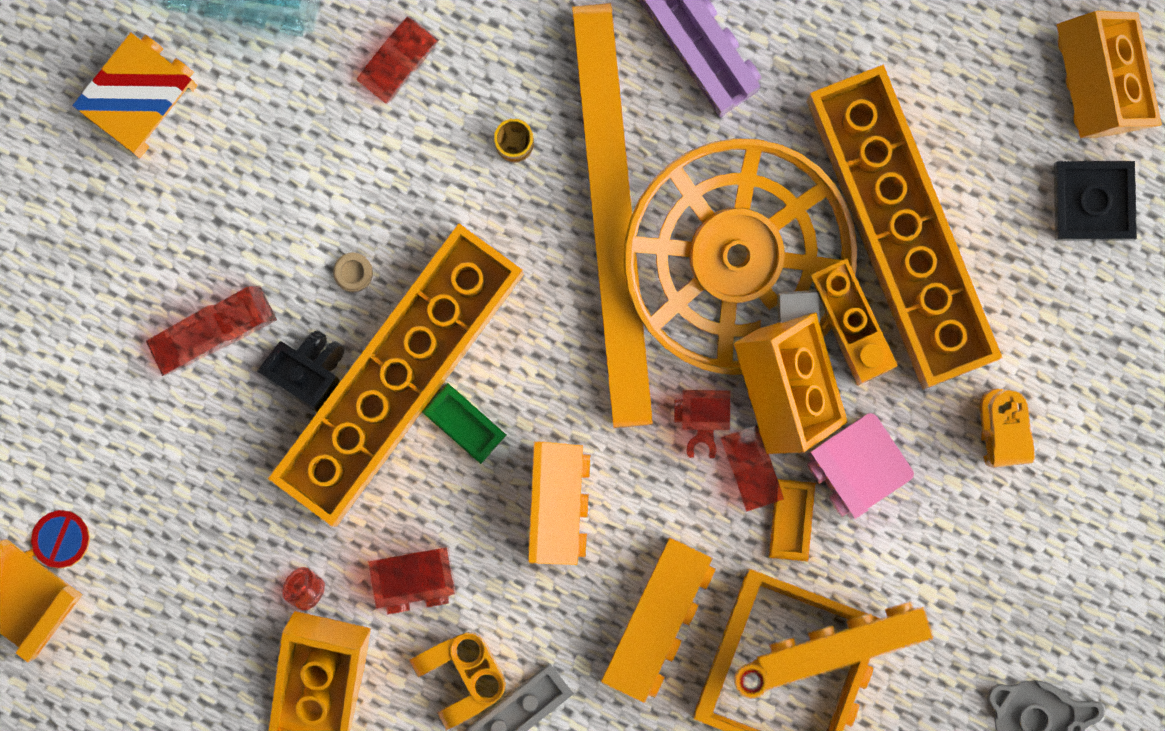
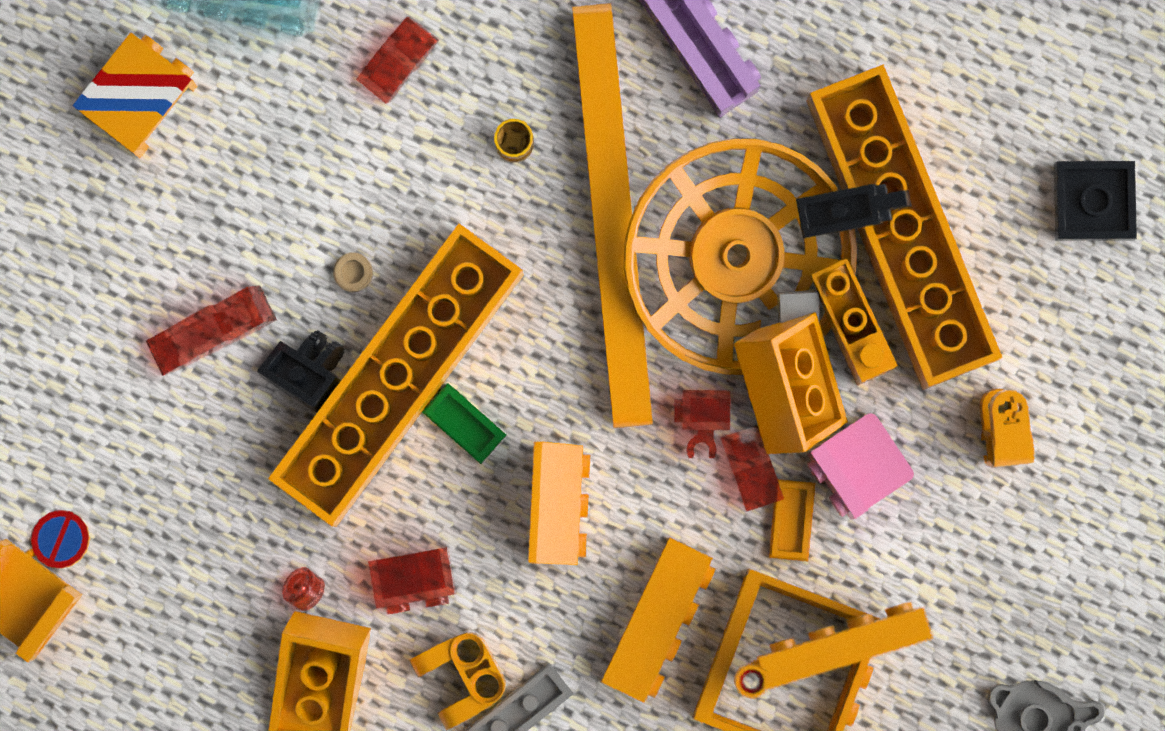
light orange slope [1056,11,1162,138] -> none
none -> black hinge [796,184,911,239]

